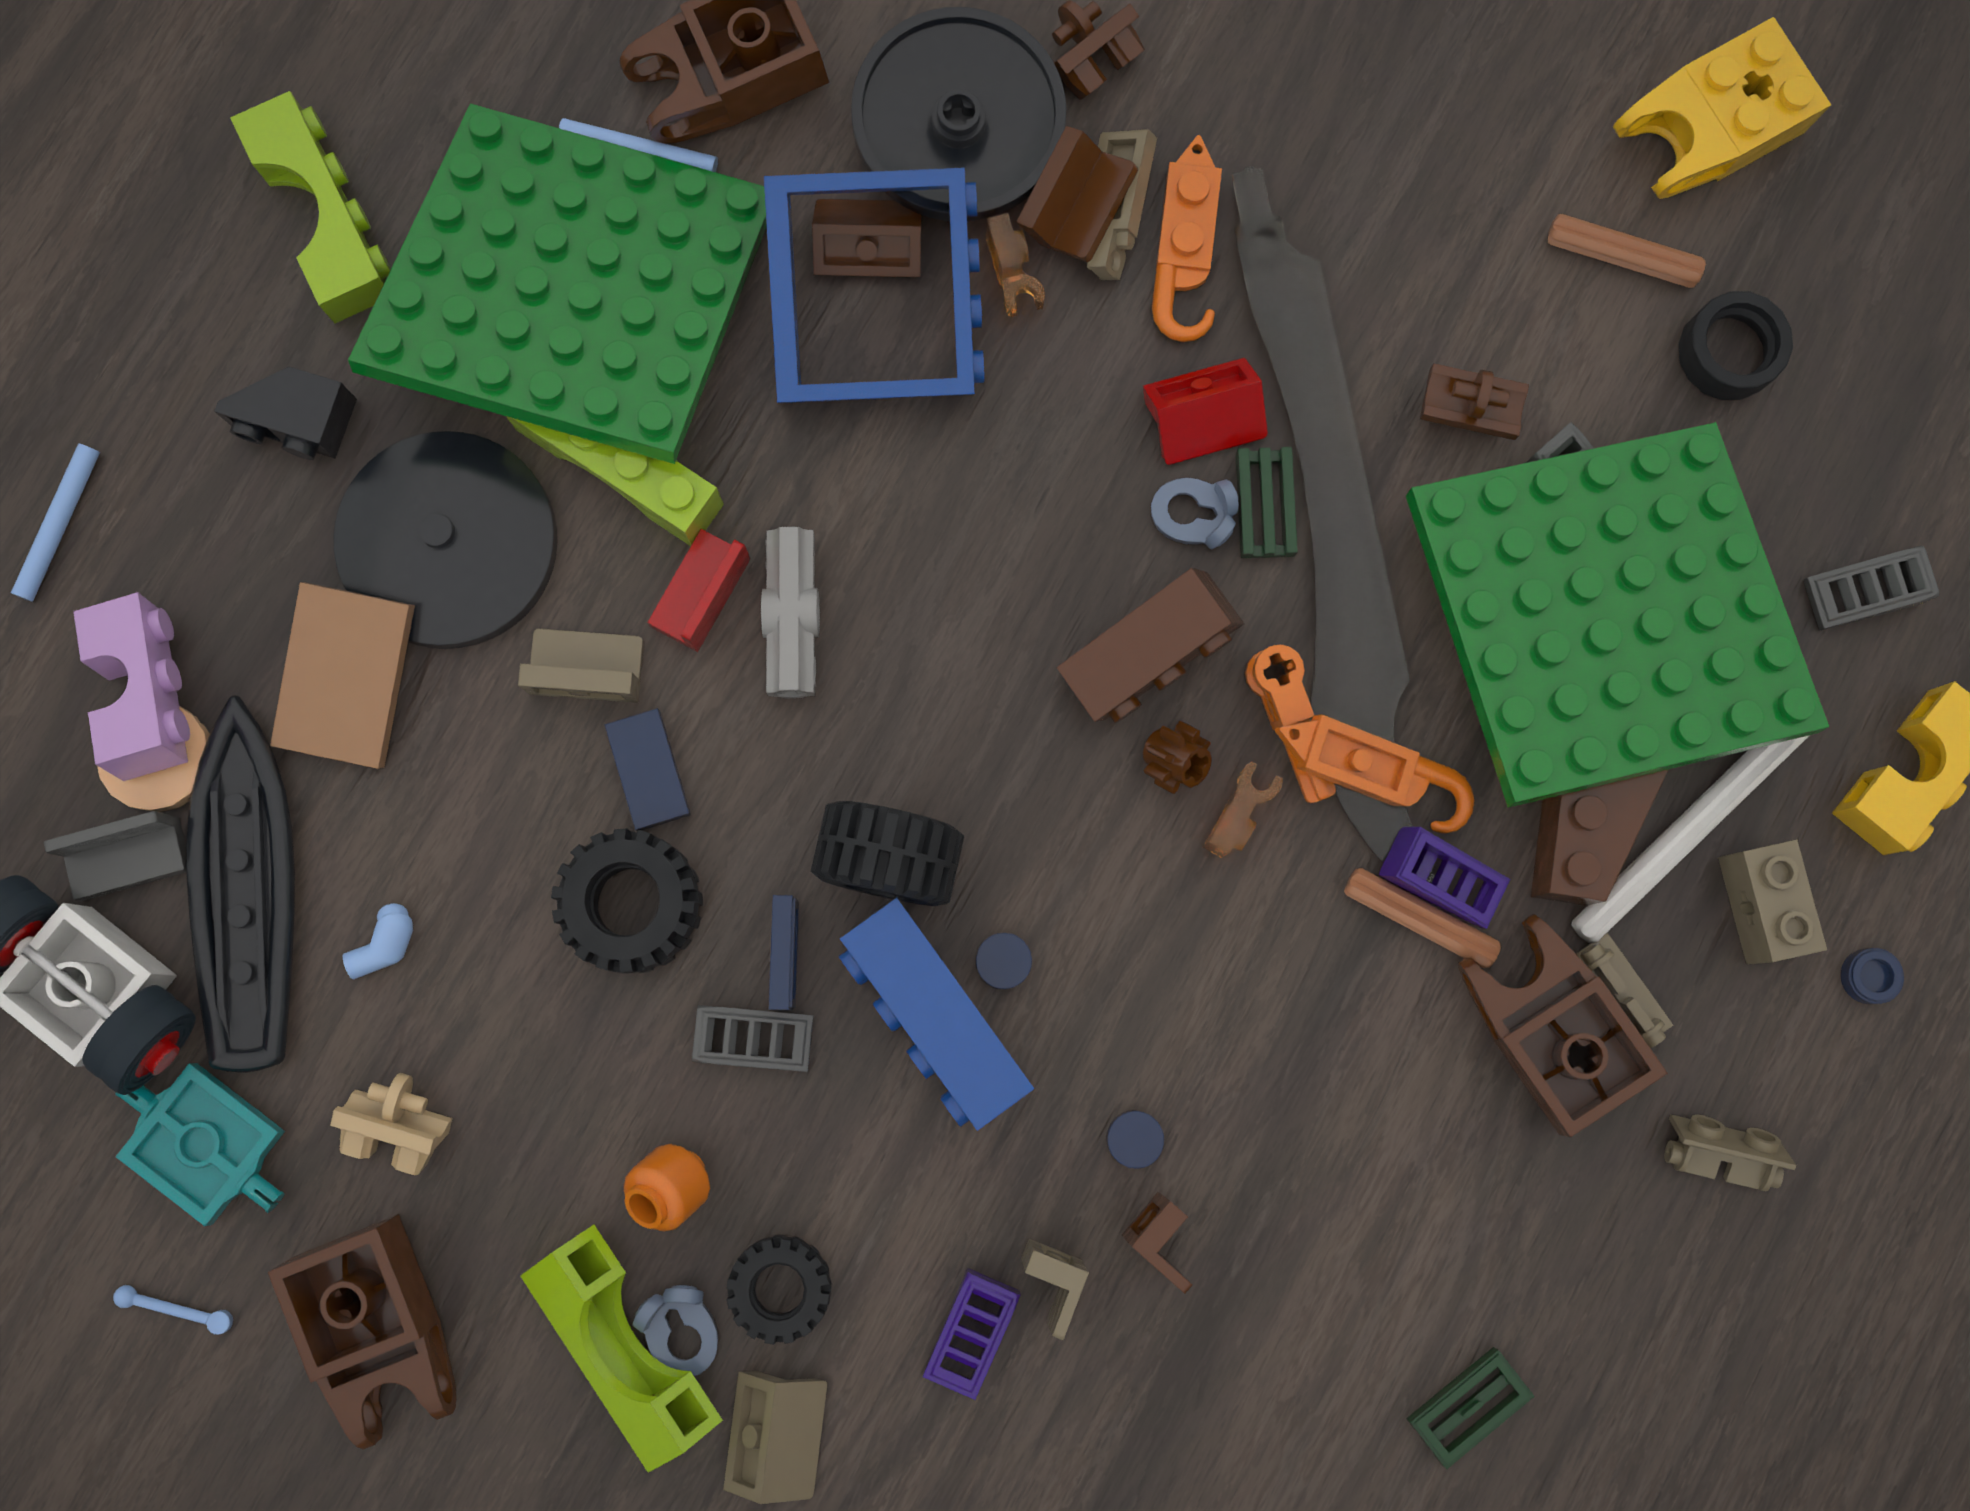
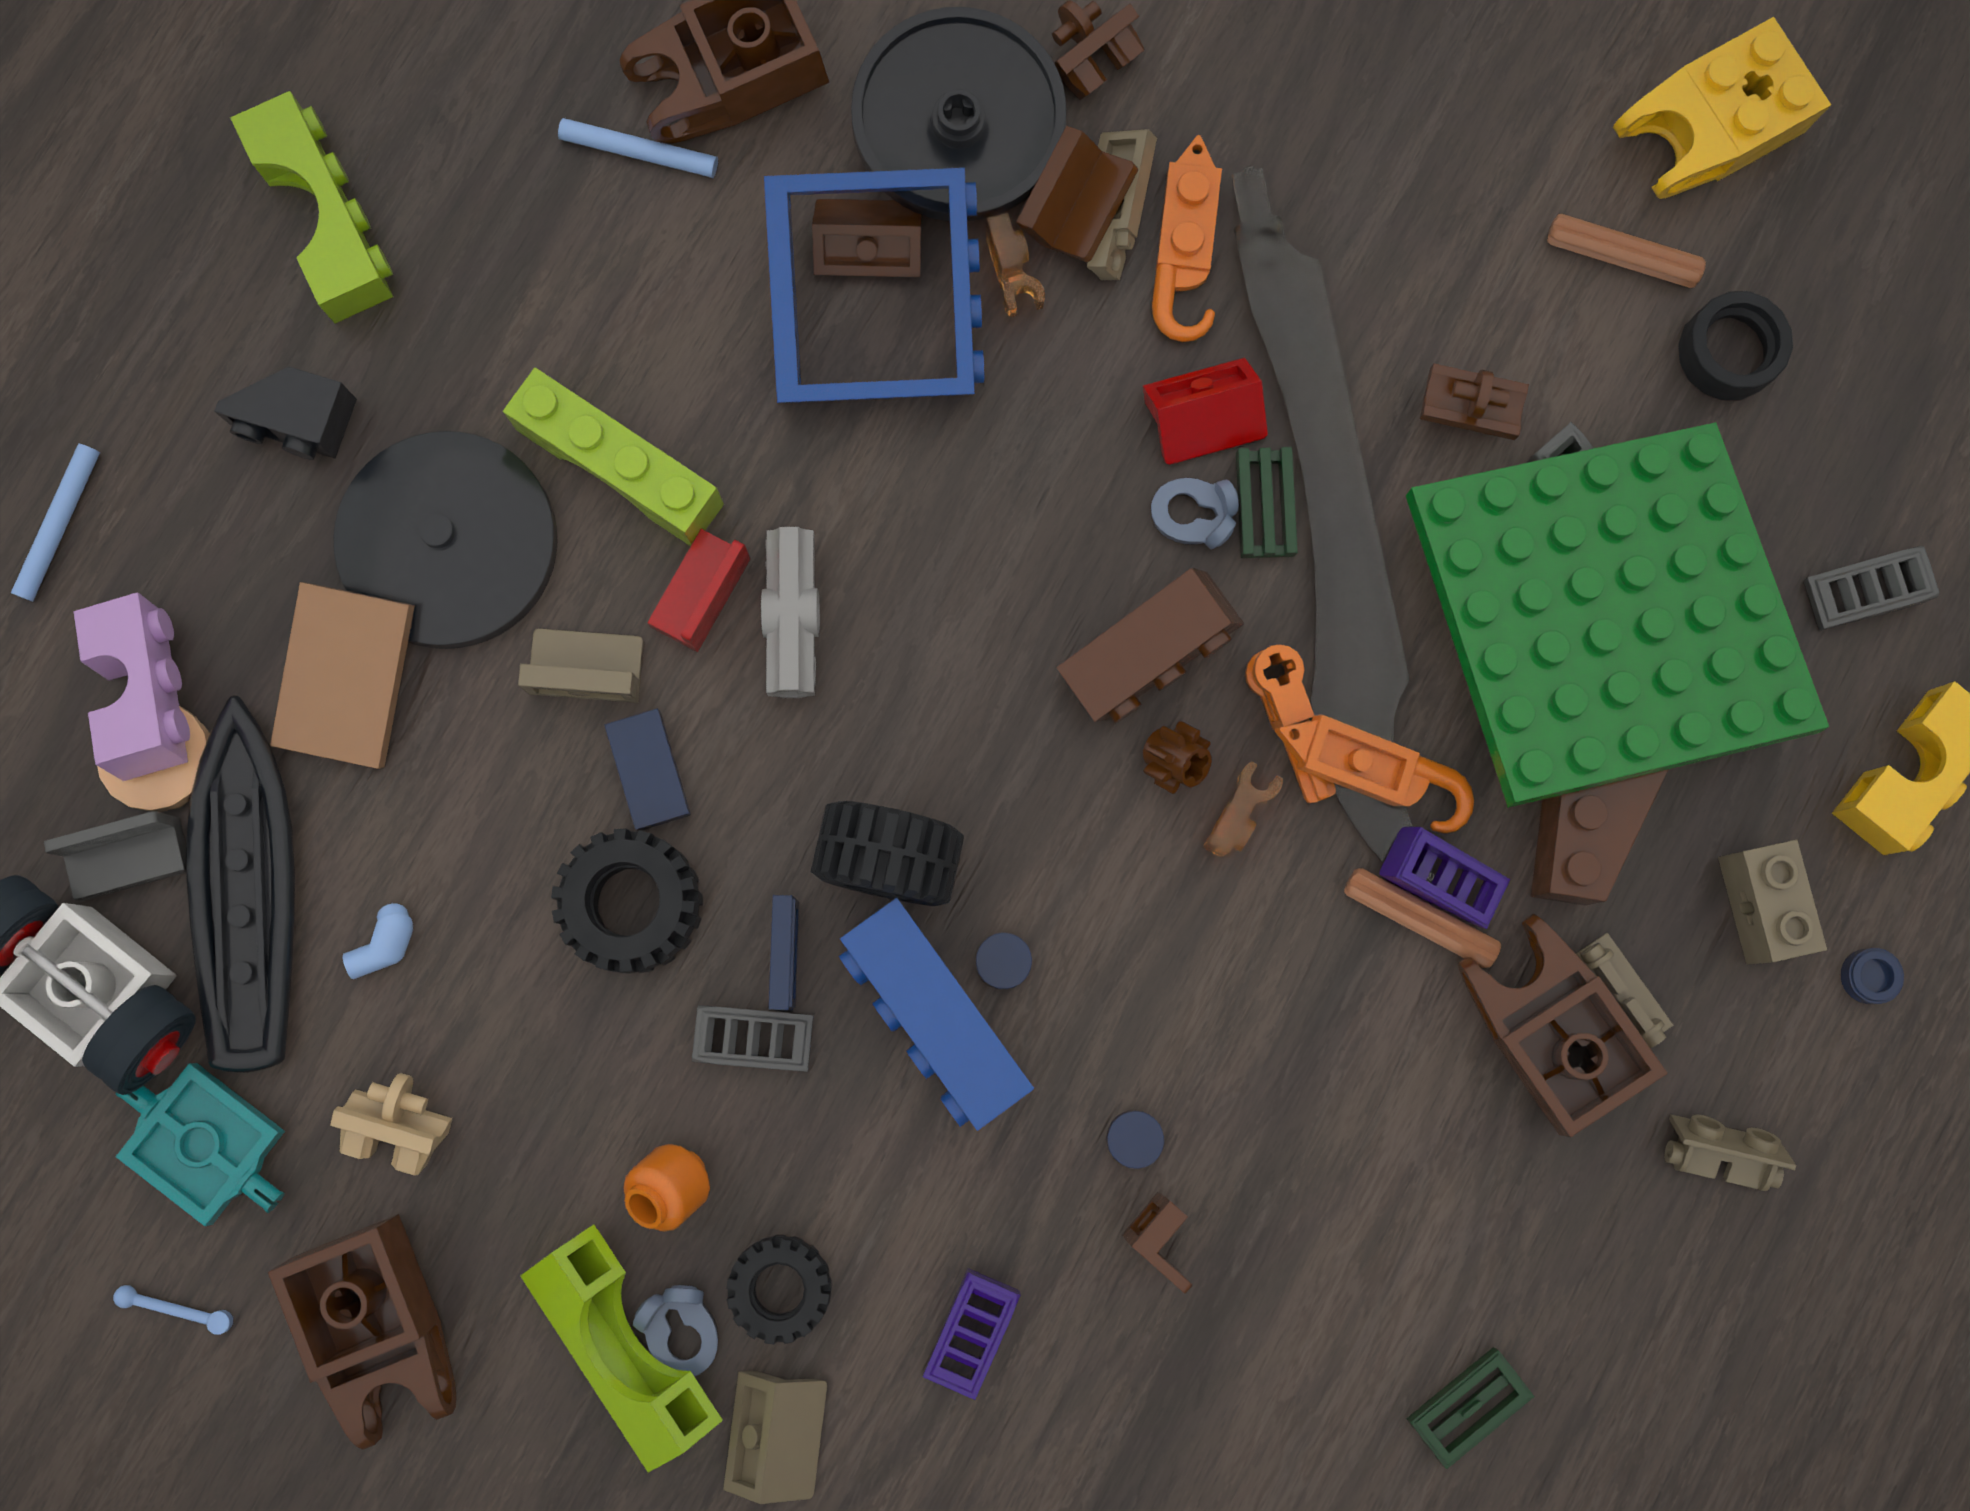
green plate [348,103,767,464] -> none
dark tan panel [1021,1239,1089,1340] -> none
white axle [1571,735,1810,943] -> none

